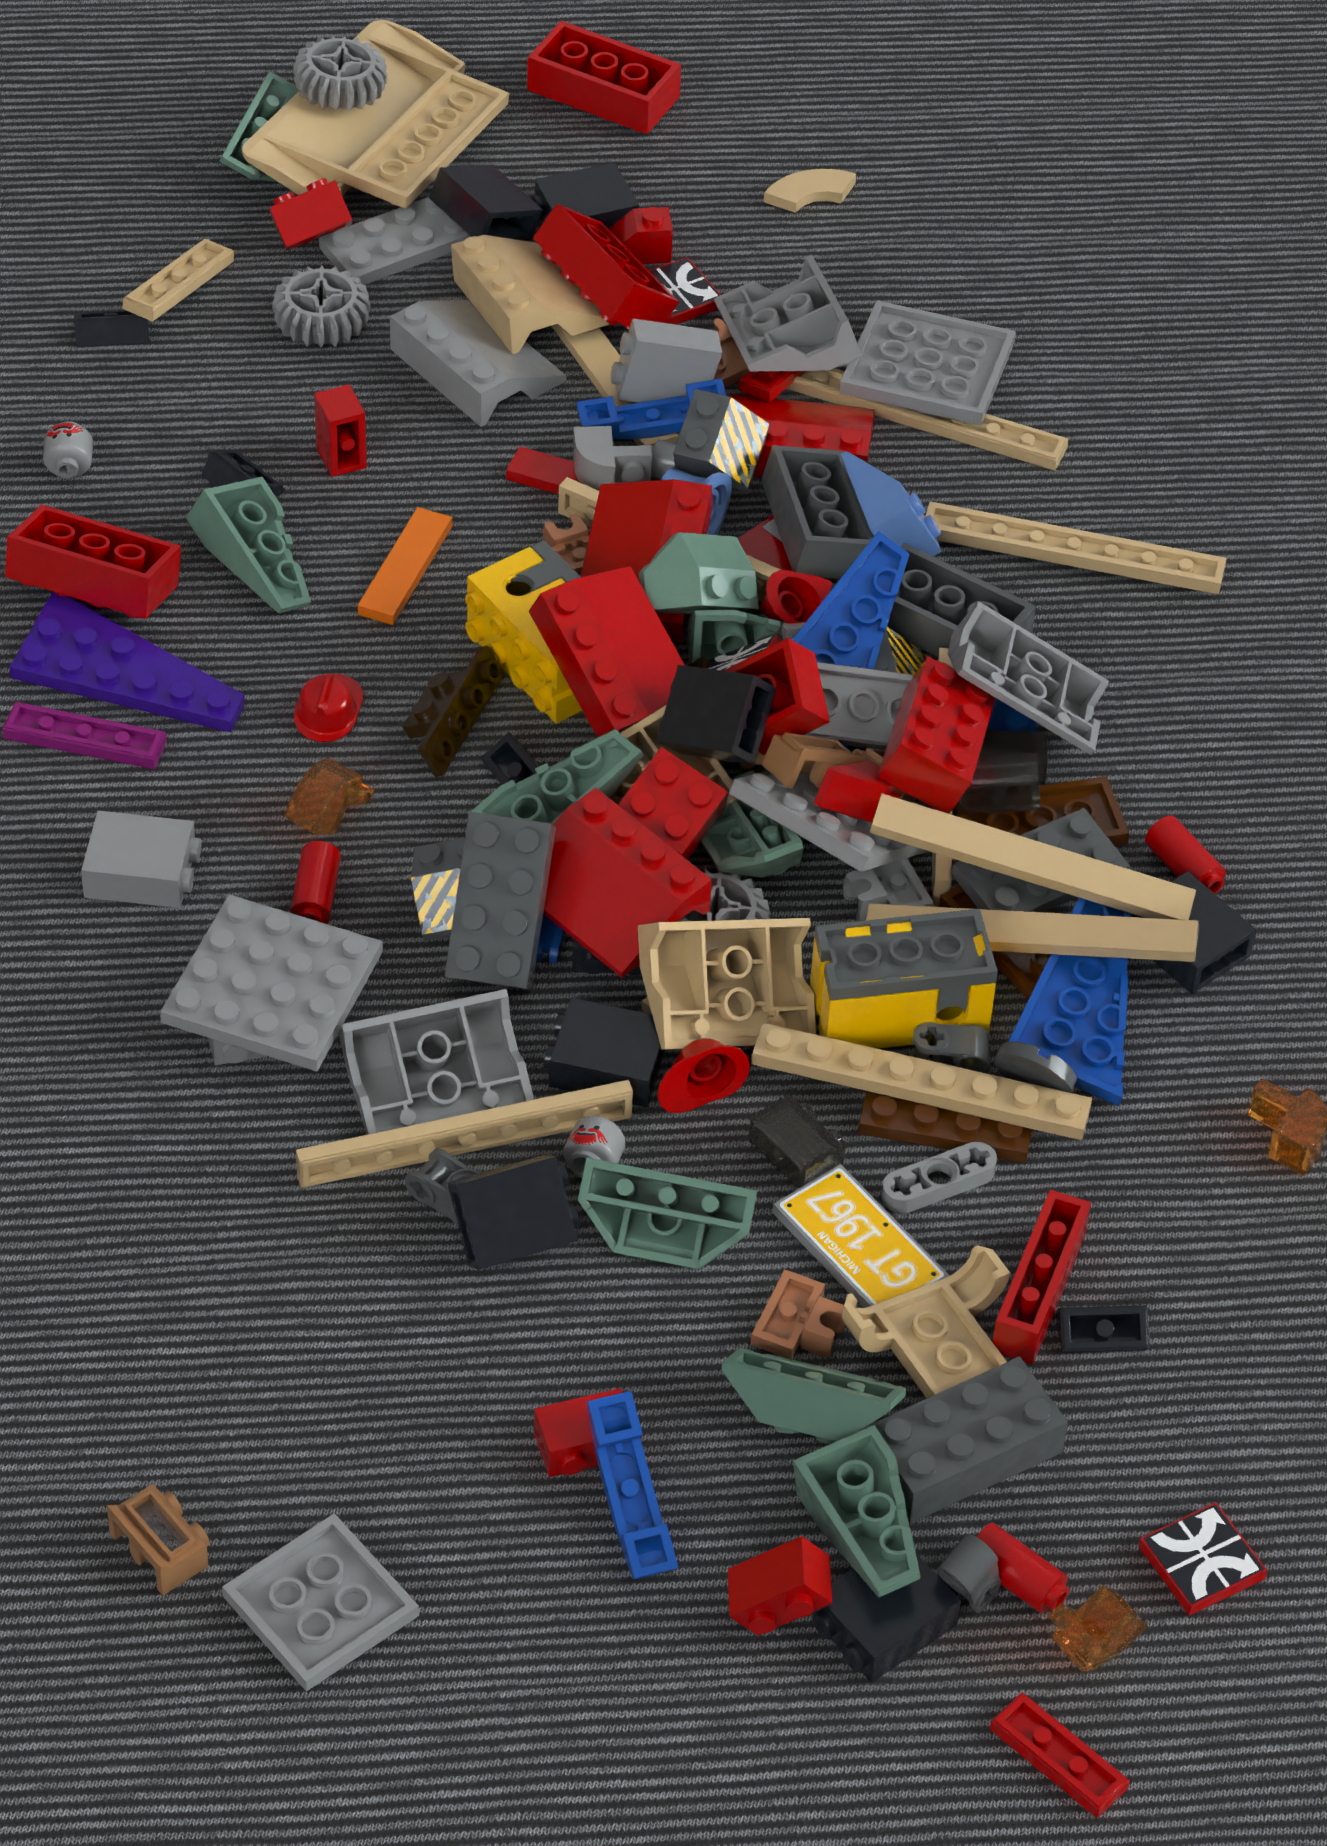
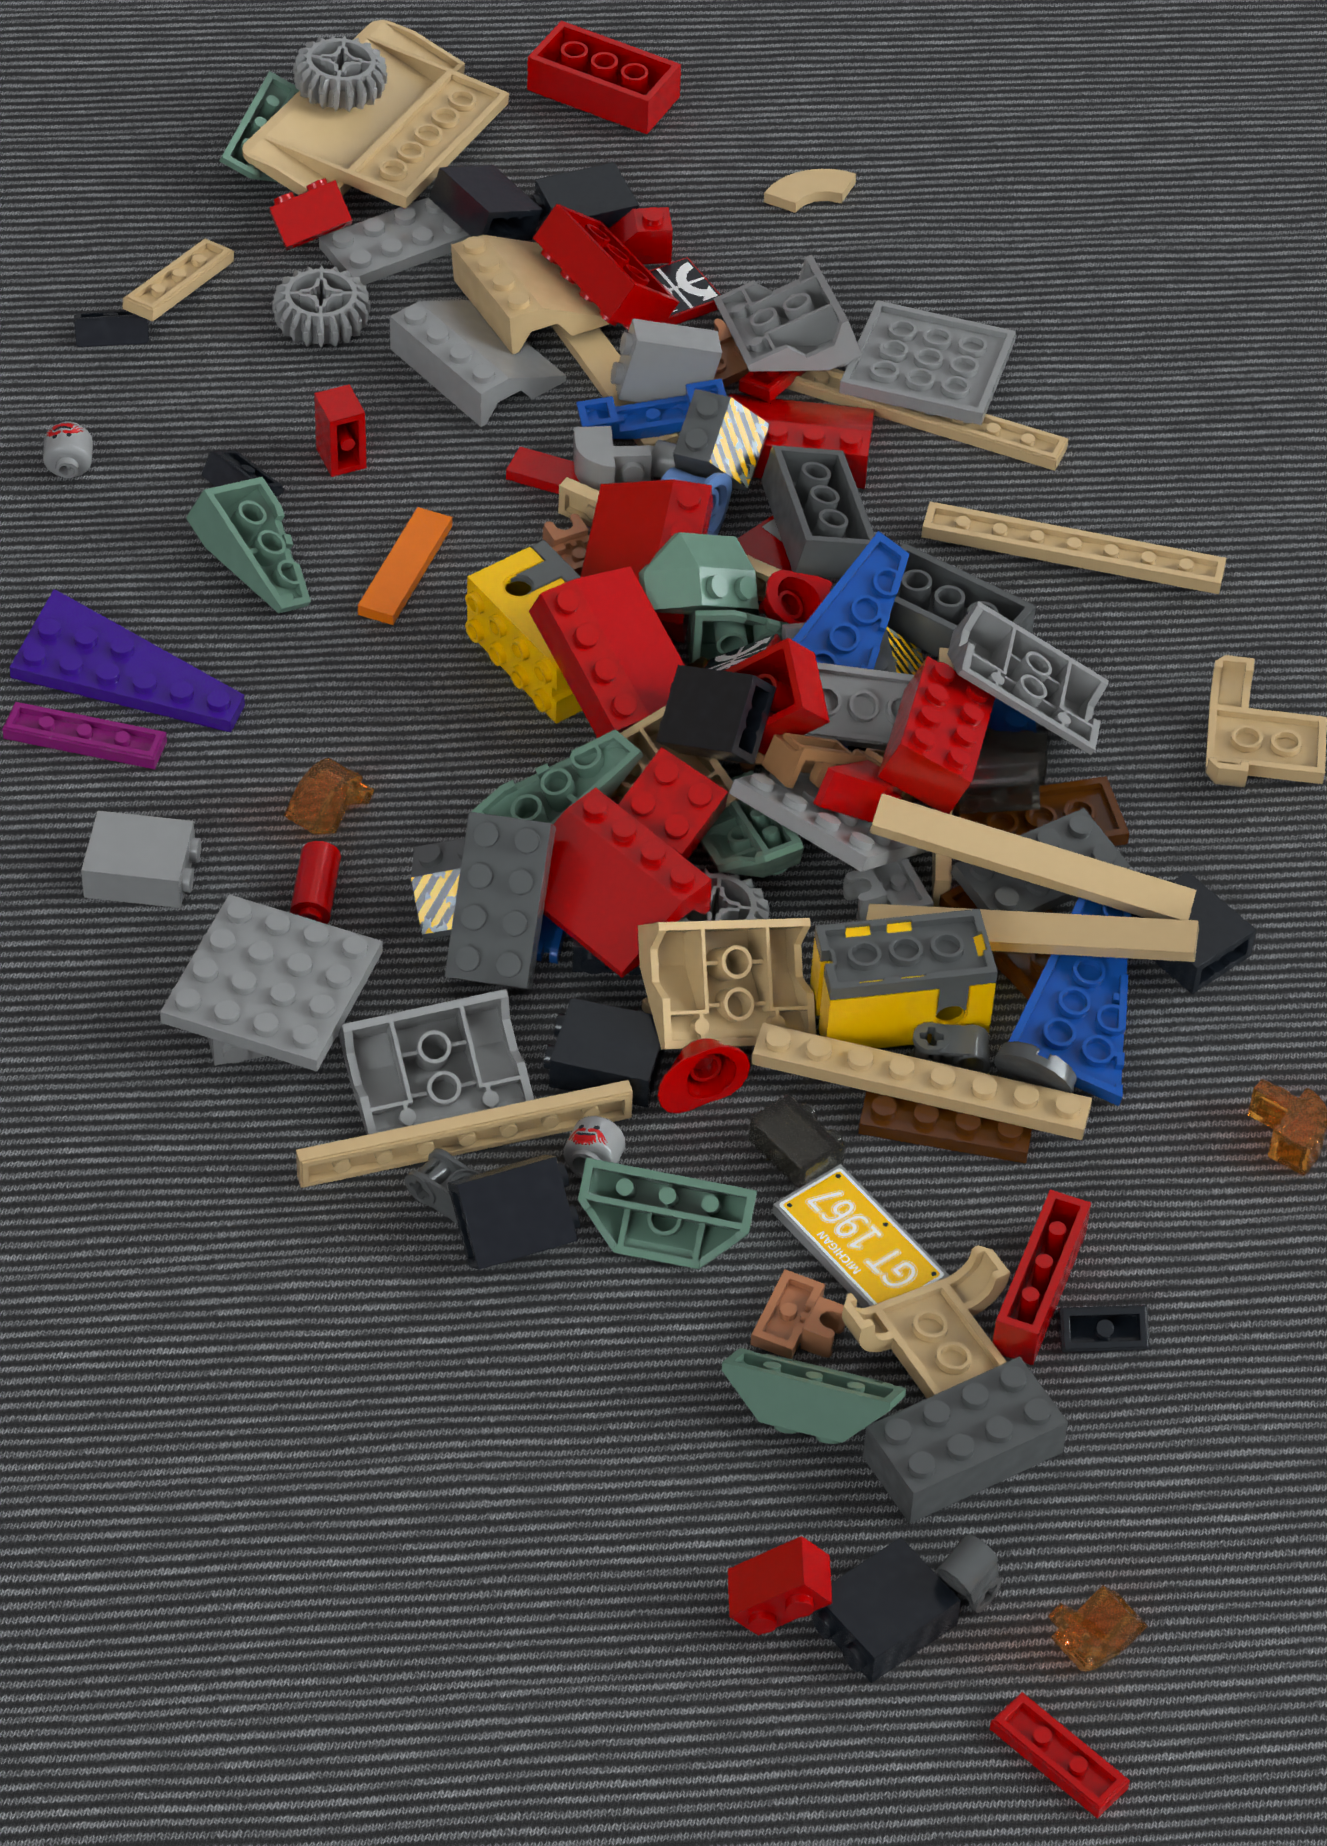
red brick [5,504,181,619] -> none
medium nougat window [107,1484,210,1596] -> none
light grey plate [222,1513,419,1692] -> none
red piece [294,673,363,742] -> none
dark brown bracket [402,646,504,777] -> none
black slope [480,732,540,785] -> none
red brick [534,1388,623,1478] -> none
blue slope [586,1391,679,1580] -> none
sand green wedge [793,1425,920,1597] -> none
medium blue slope [840,451,942,556] -> none
light grey beam [881,1142,997,1214] -> none
red brick [976,1522,1070,1614] -> none
tile [1138,1502,1268,1616] -> none
red brick [1145,815,1226,894] -> none
none -> tan piece [1205,655,1327,788]

